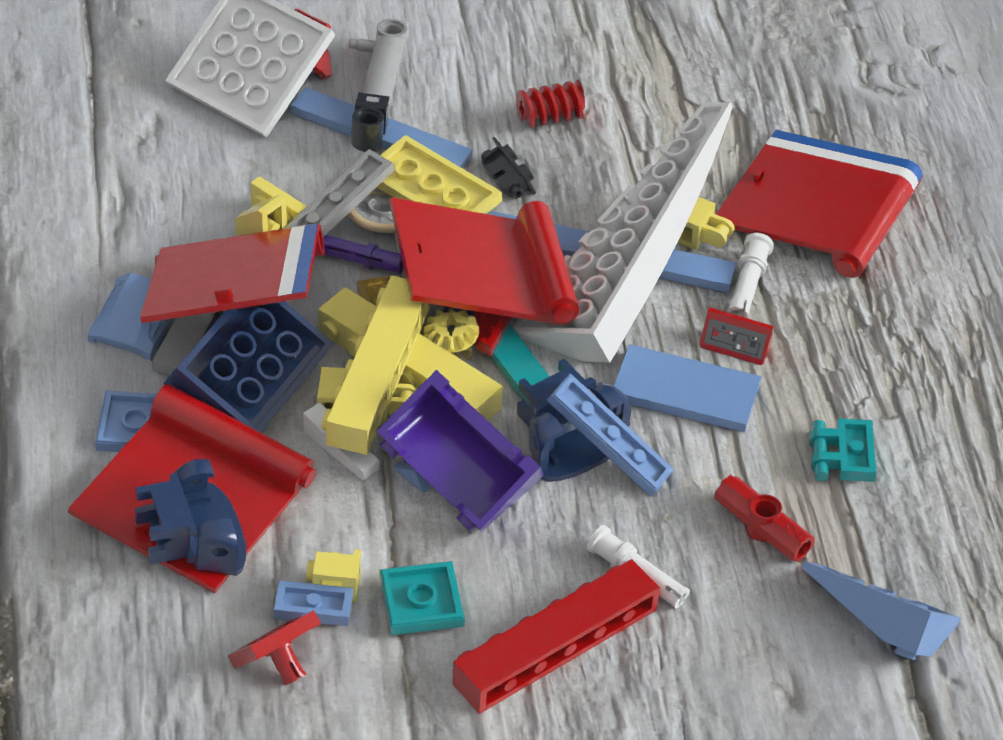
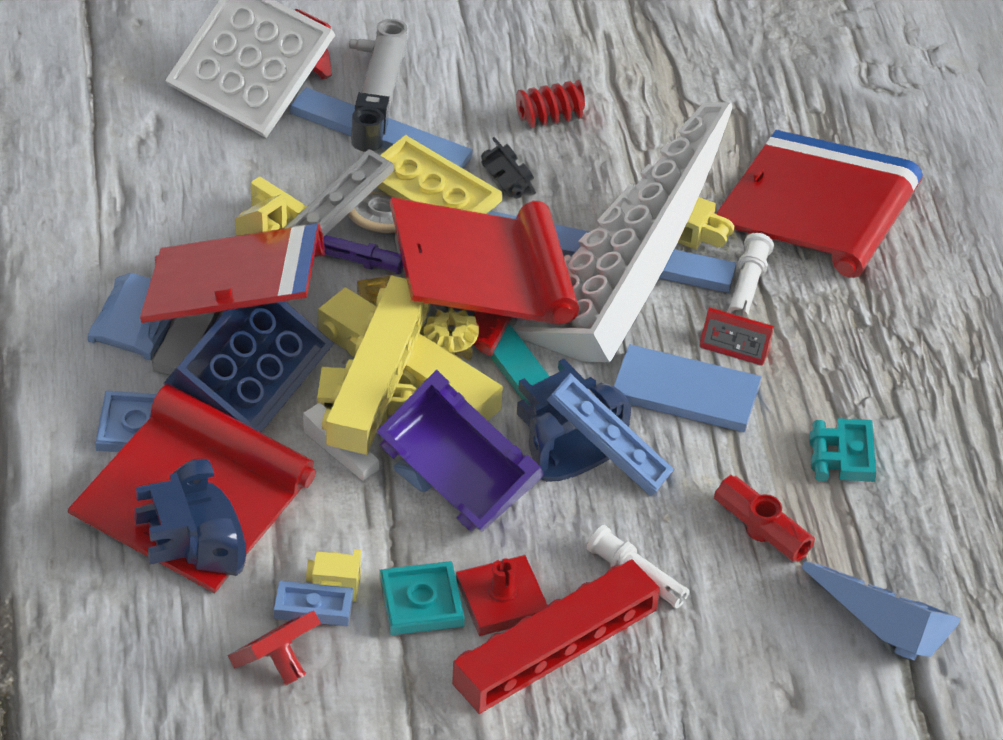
none -> red tile [456,555,548,636]

